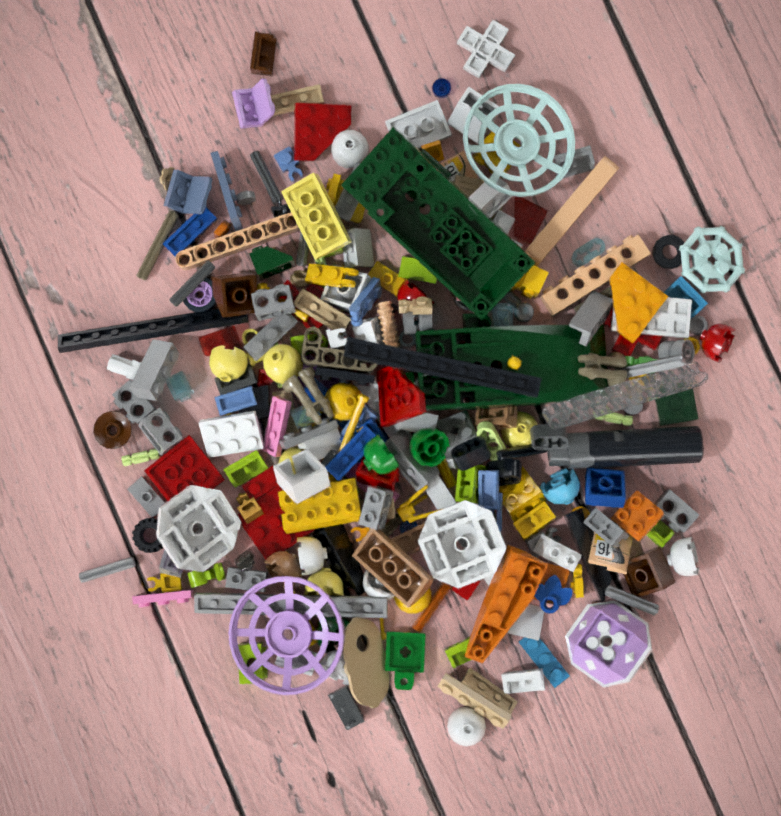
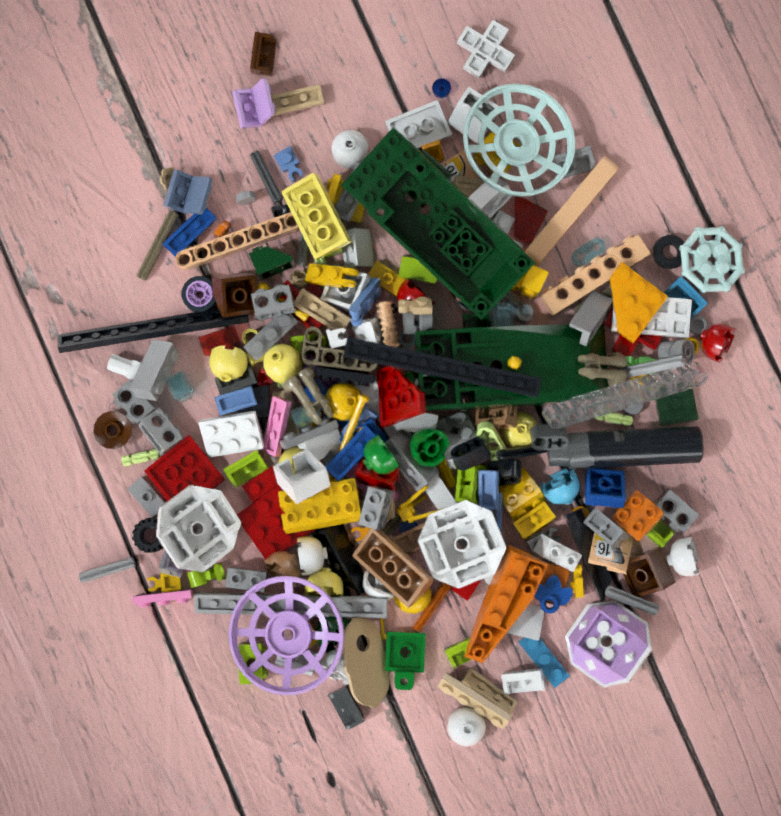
dark grey axle [169,261,215,307] -> none
sand blue wing [211,151,243,231] -> none
clear smoke plate [234,548,256,572] -> none
pearl gold plate [235,492,264,524] -> none
red plate [294,103,352,162] -> none

